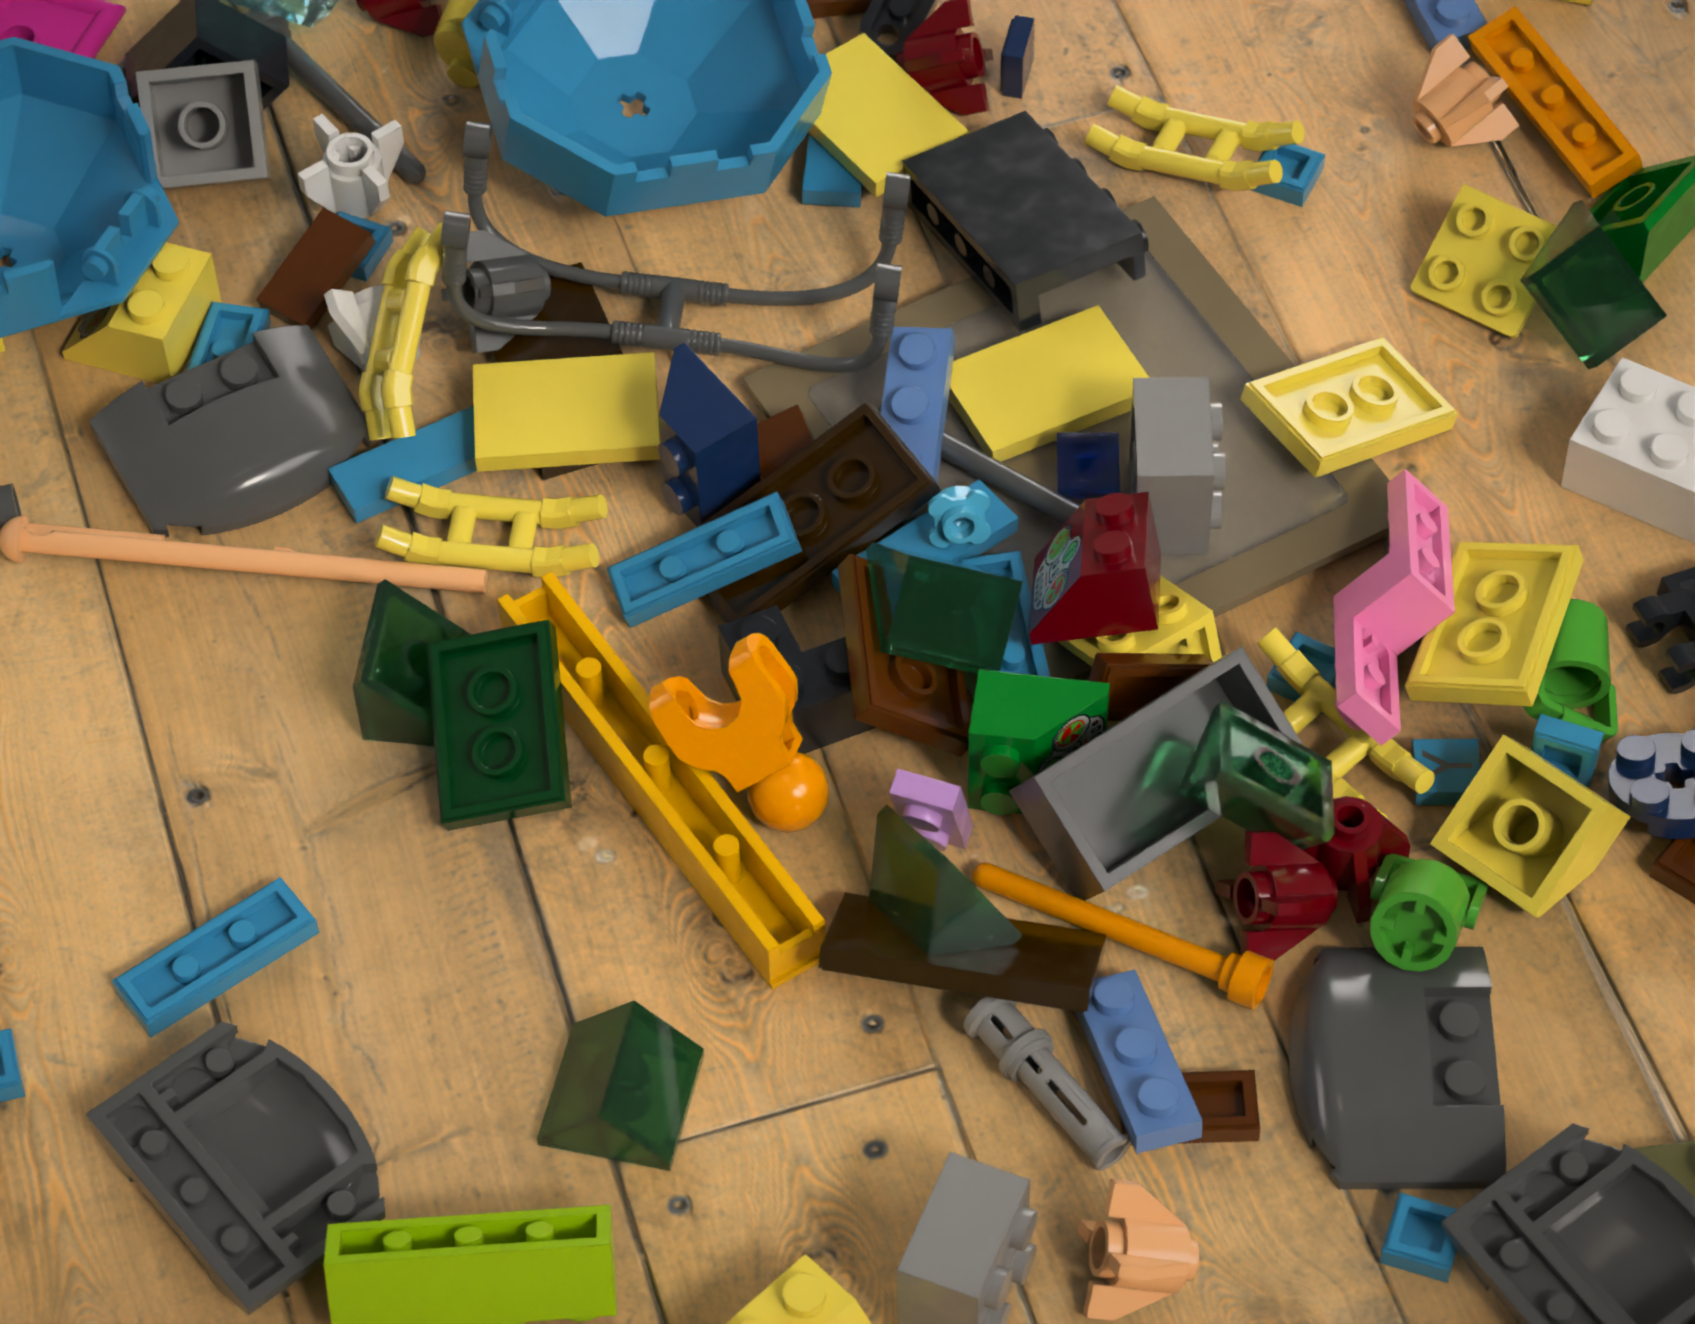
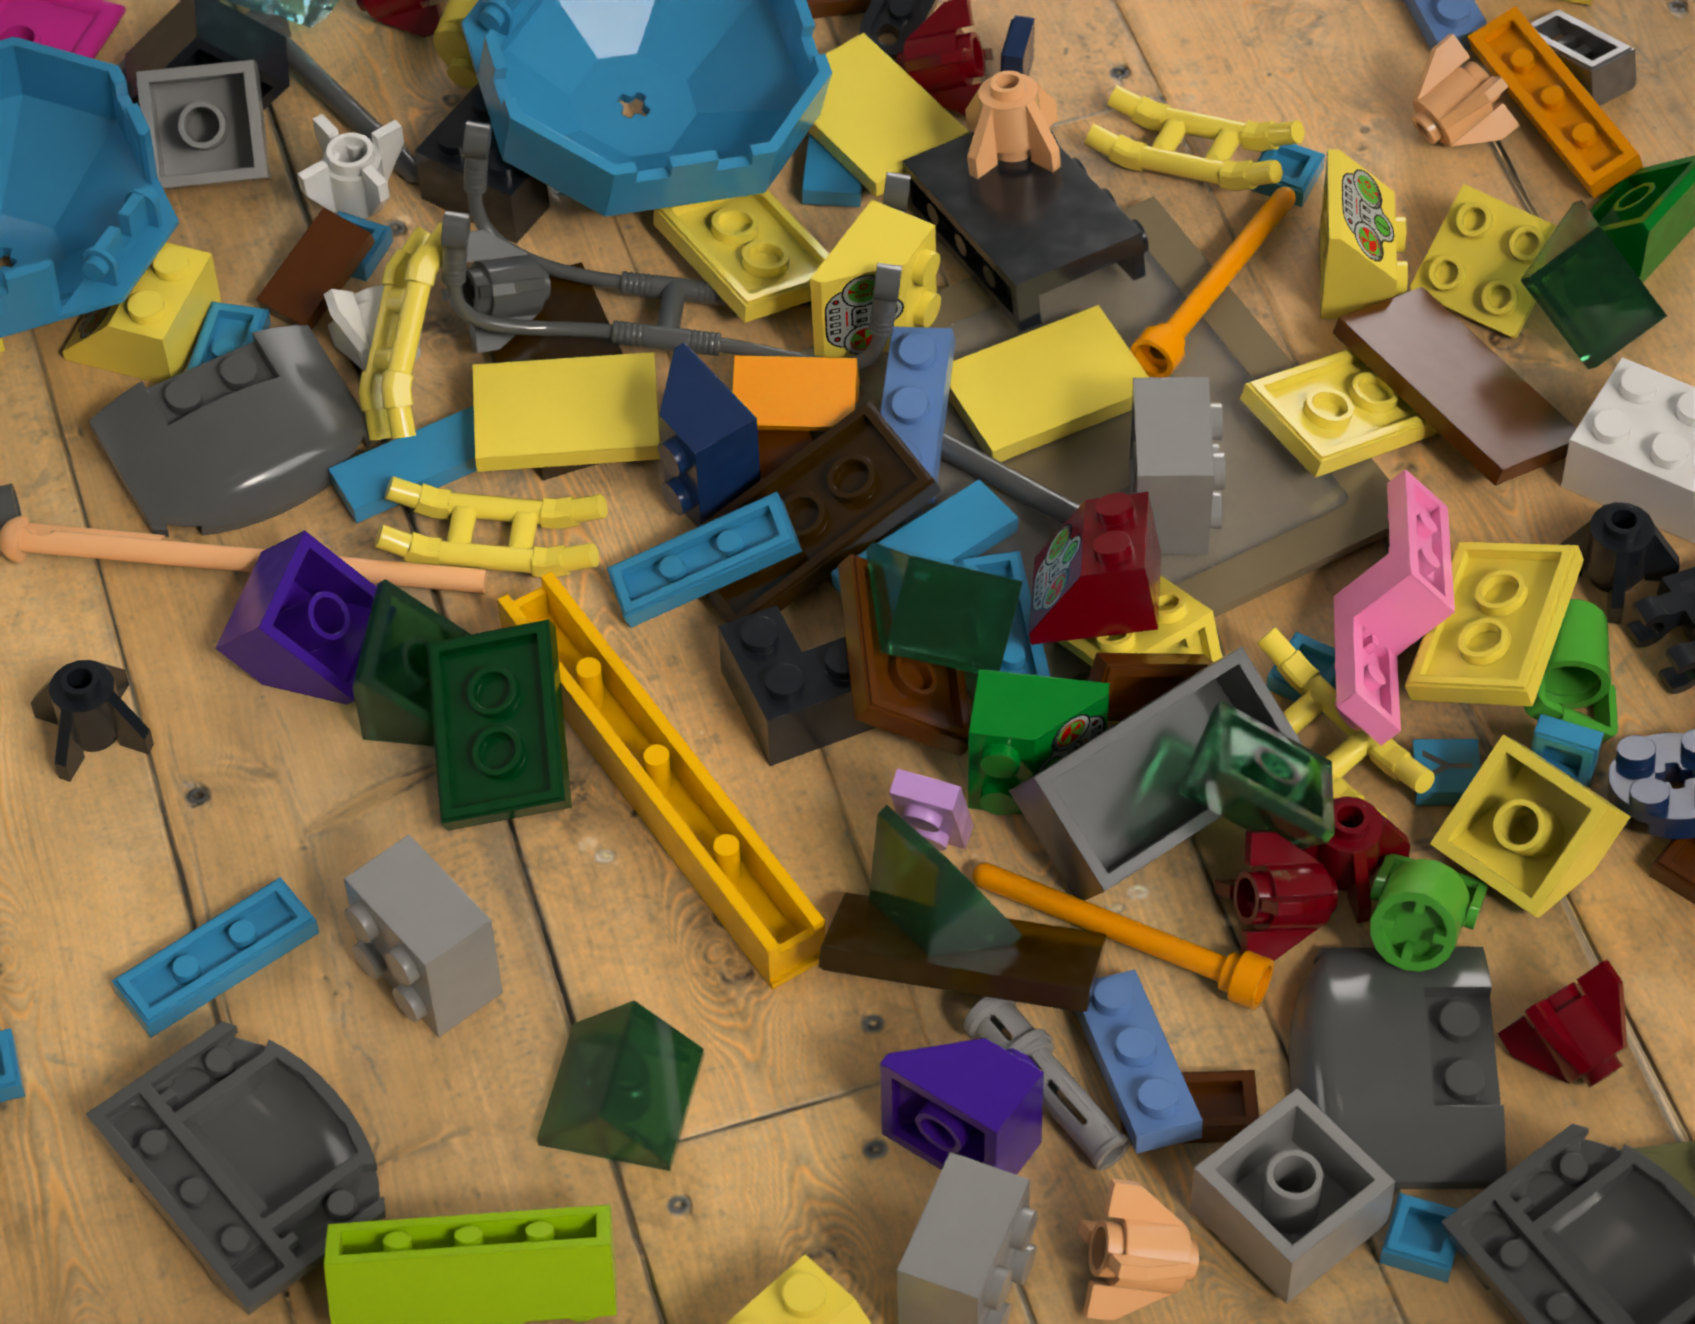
light orange piece [649,633,829,833] -> none
medium azure plate [928,486,991,548] -> none
clear blue tile [1056,432,1120,498] -> none
none -> black brick [31,660,154,782]
none -> dark purple slope [215,530,398,705]
none -> light grey brick [344,834,503,1037]
none -> black brick [414,82,550,244]
none -> light yellow tile [653,190,829,323]
none -> light orange panel [732,355,860,431]
none -> light yellow slope [810,200,941,358]
none -> dark purple slope [880,1038,1044,1175]
none -> light nougat brick [965,71,1061,179]
none -> light orange piece [1130,187,1296,378]
none -> light grey brick [1190,1088,1395,1304]
none -> light yellow slope [1319,149,1408,319]
none -> tile [1332,287,1577,486]
none -> dark red brick [1497,959,1627,1088]
none -> flat silver slope [1531,9,1637,106]
none -> black brick [1559,502,1680,624]

